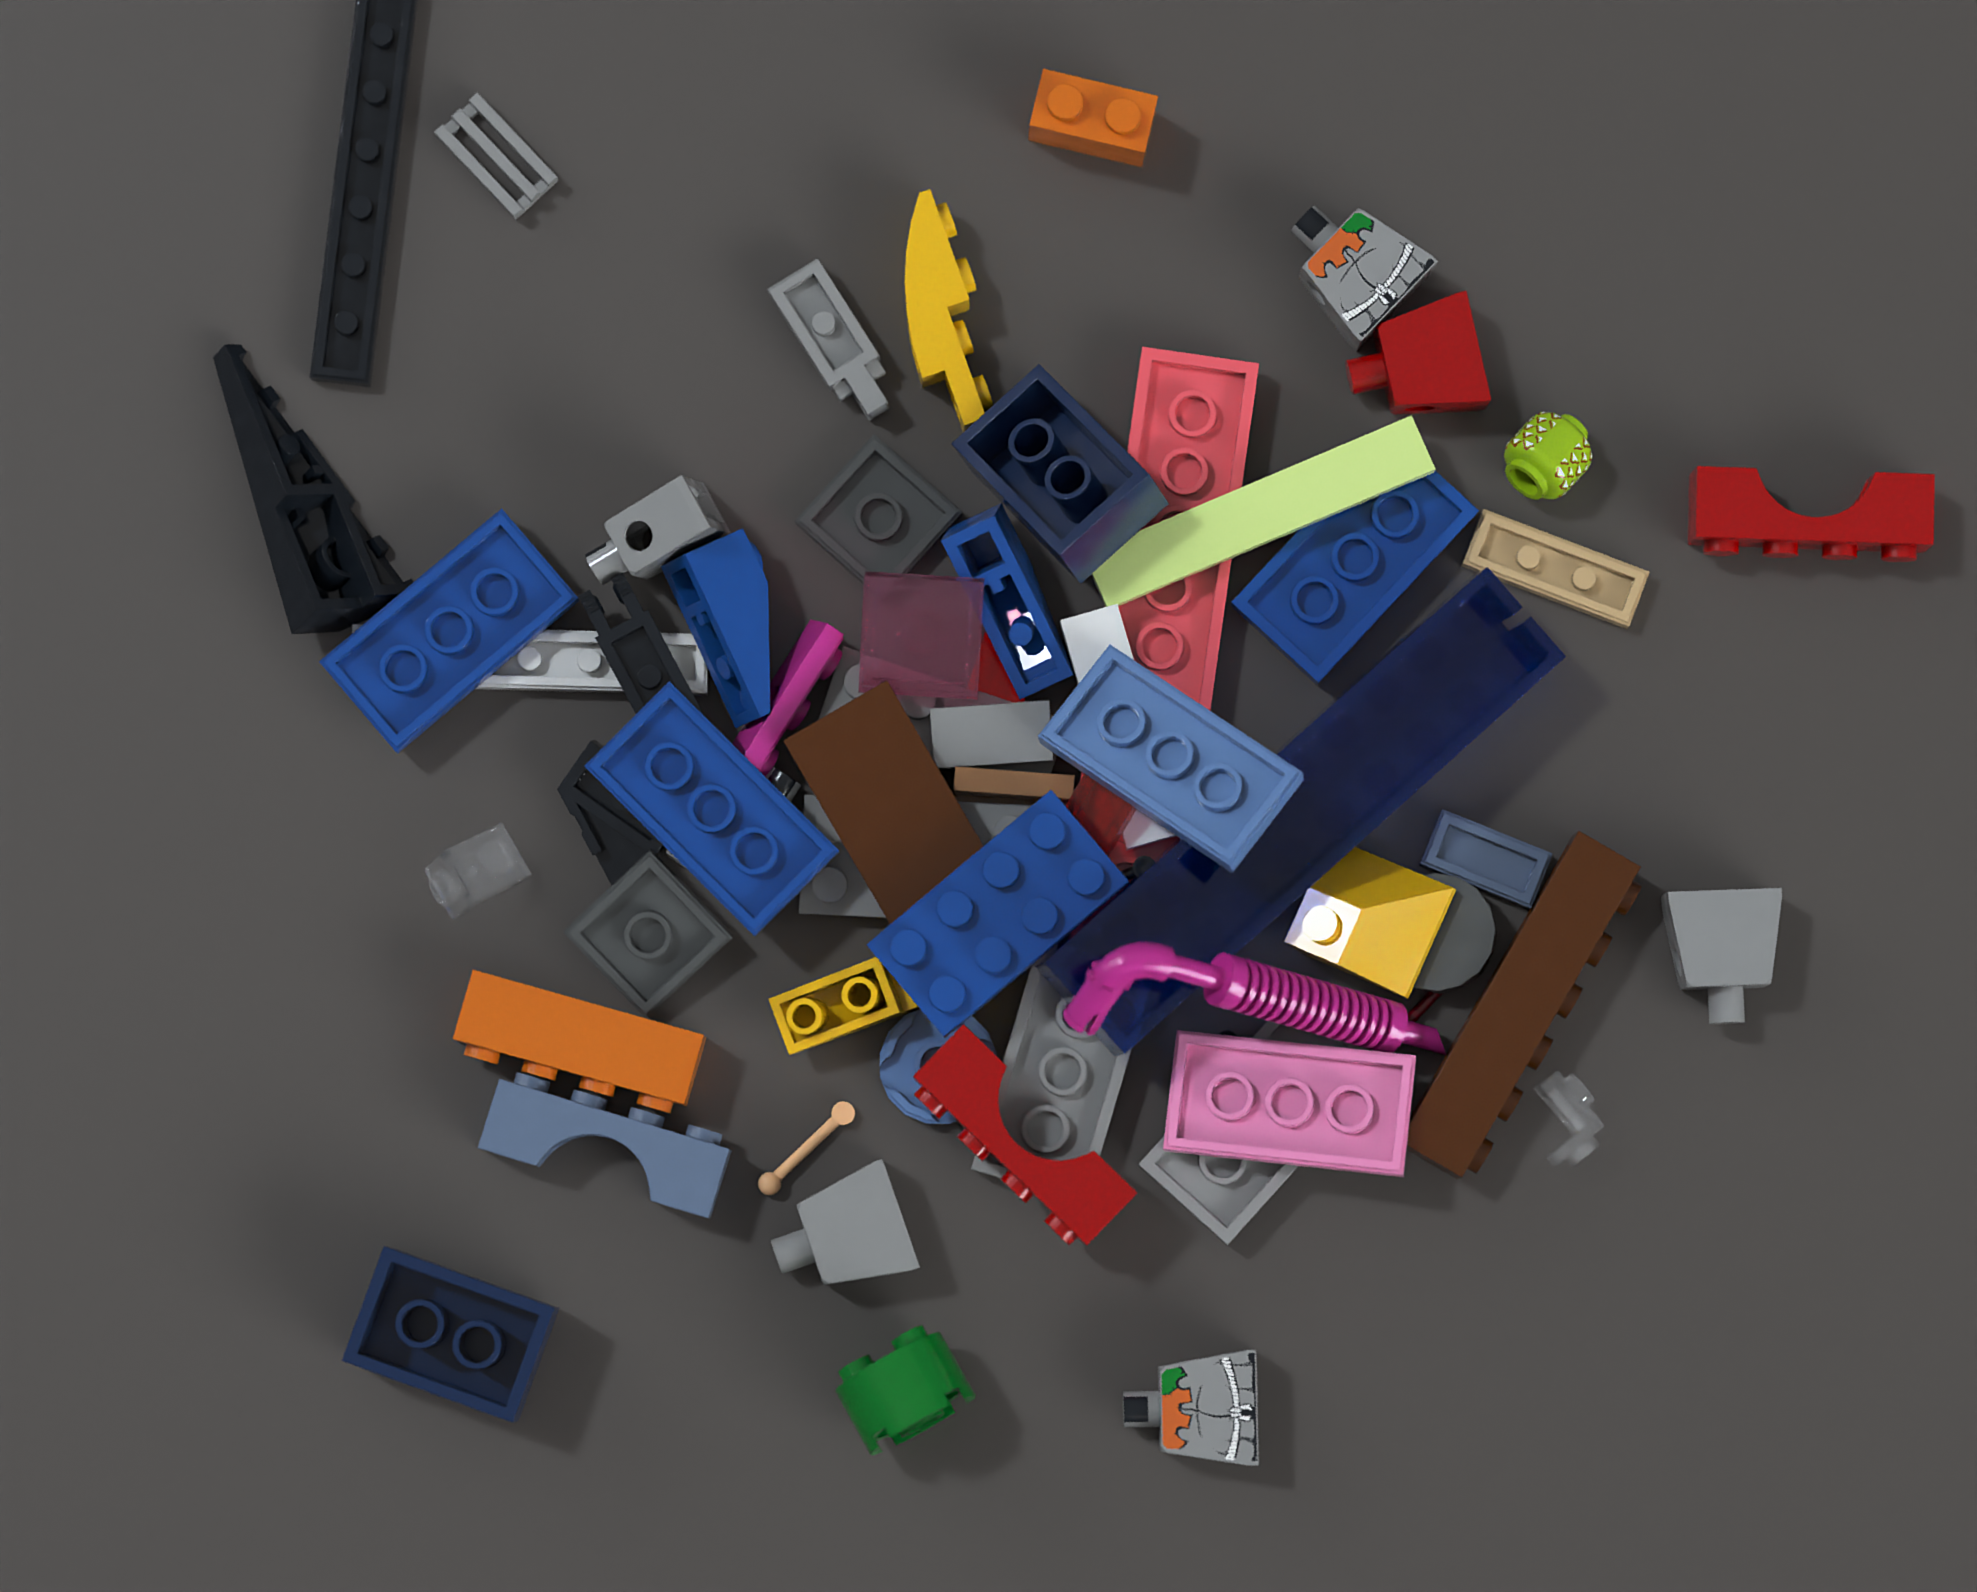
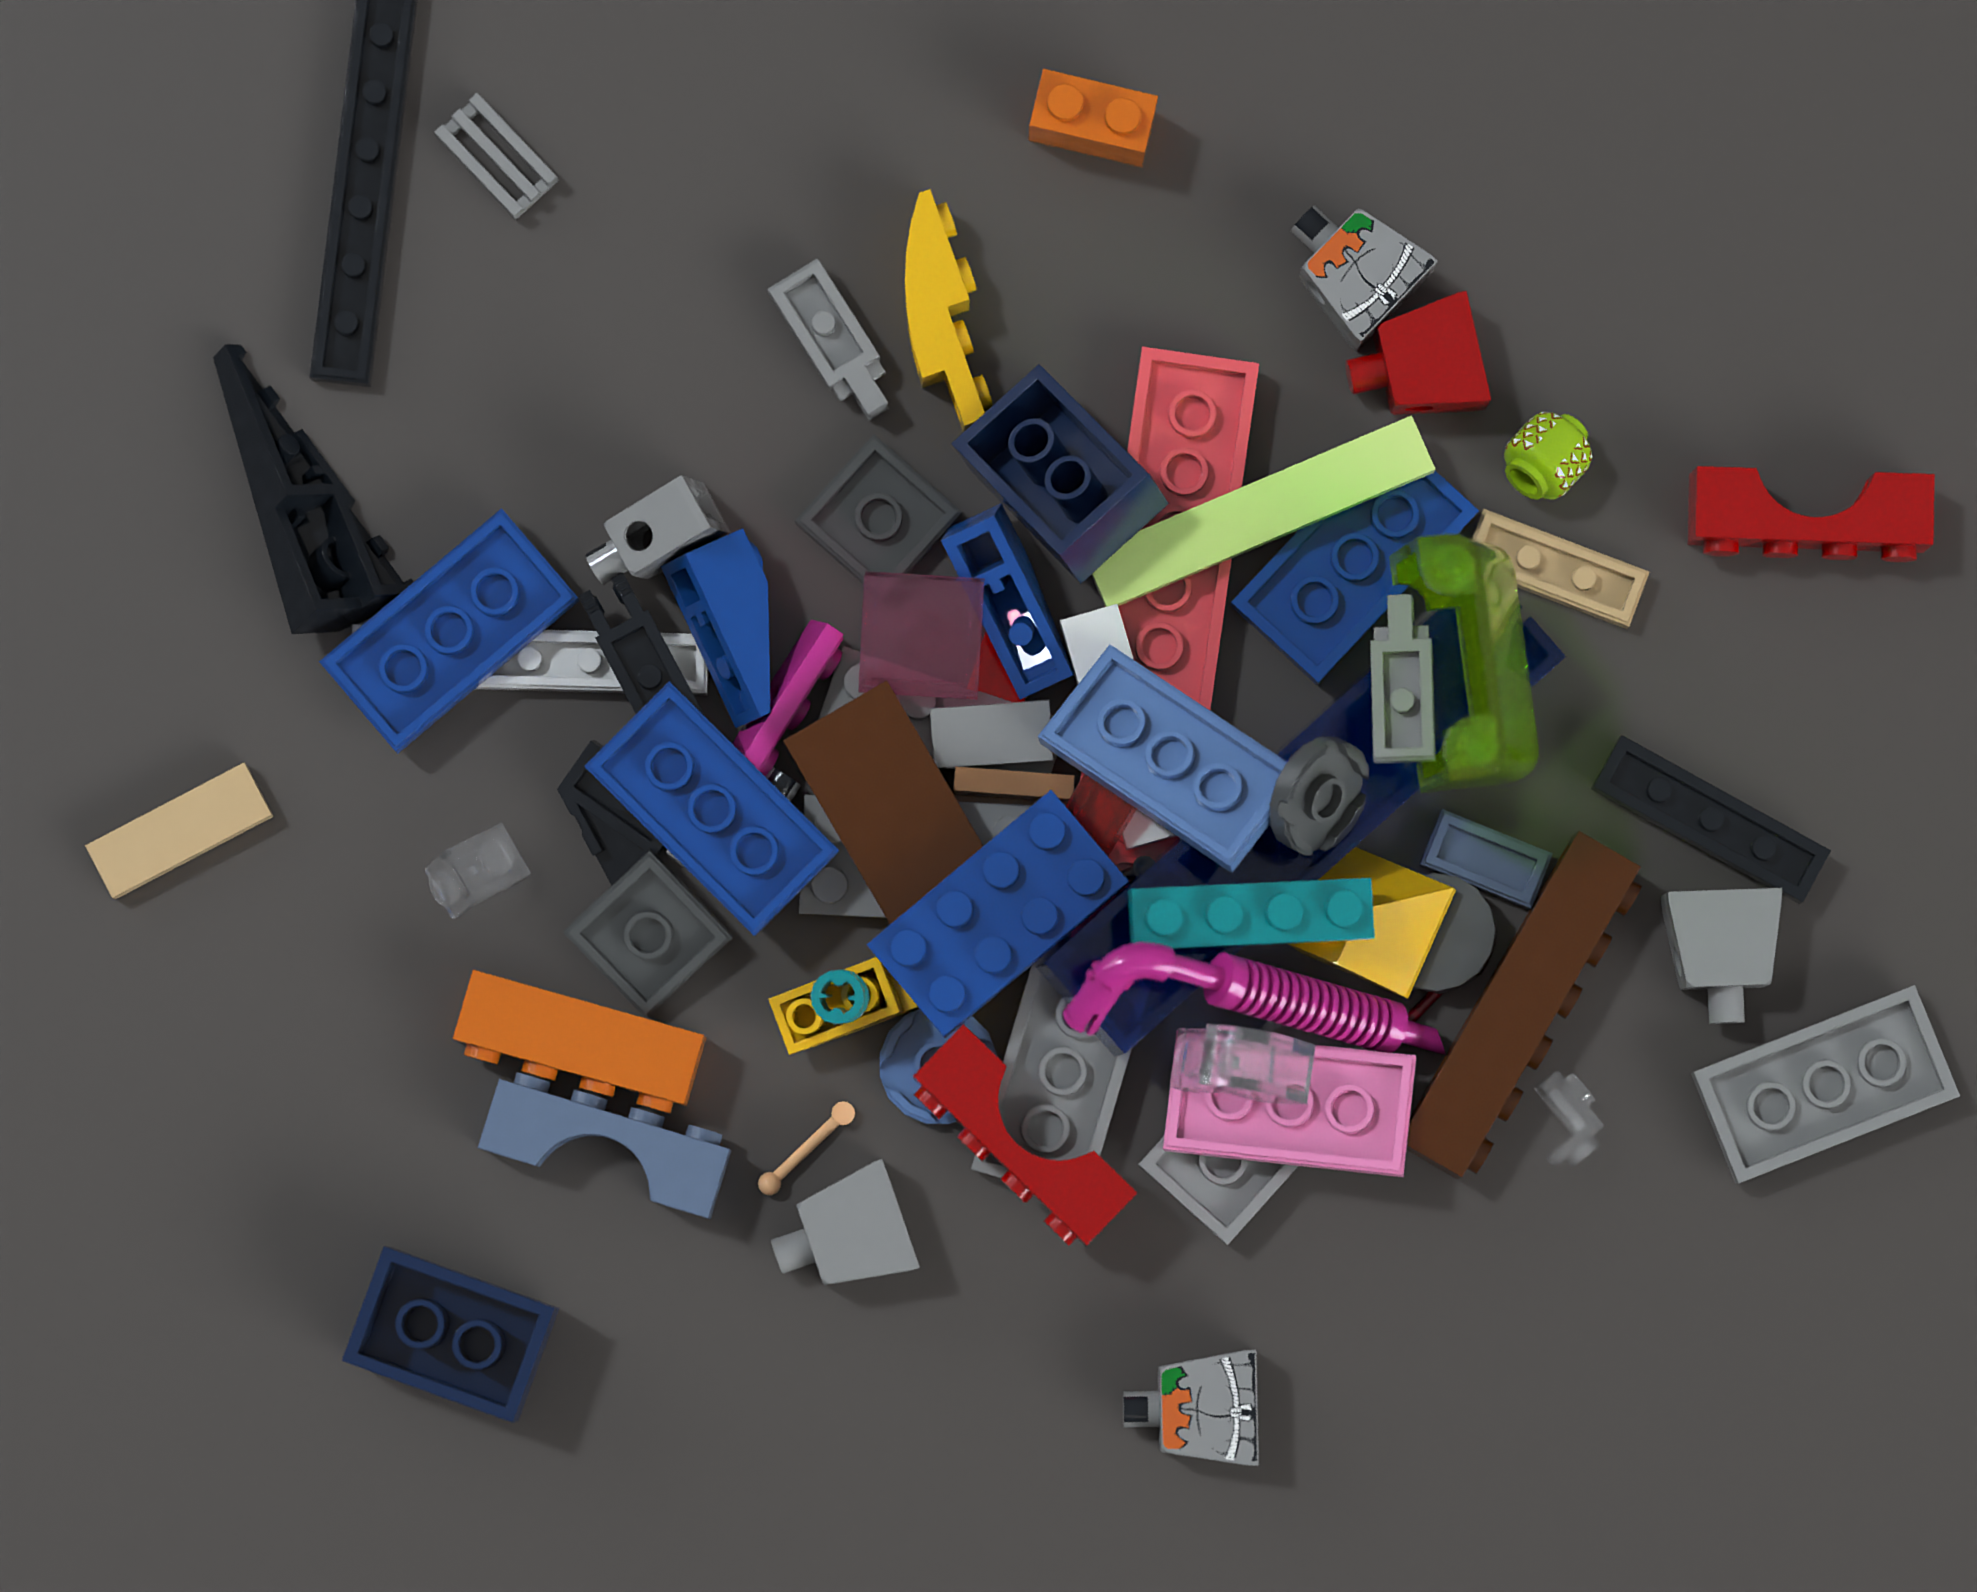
green brick [835,1325,976,1455] -> none
none -> tan tile [85,762,274,899]
none -> teal bush [811,970,870,1024]
none -> teal plate [1128,878,1375,949]
none -> clear brick [1170,1024,1316,1104]
none -> dark grey tile [1270,736,1369,855]
none -> light grey hinge [1370,594,1436,764]
none -> clear neon green windscreen [1389,534,1539,794]
none -> black plate [1591,735,1831,904]
none -> light grey plate [1691,985,1960,1184]

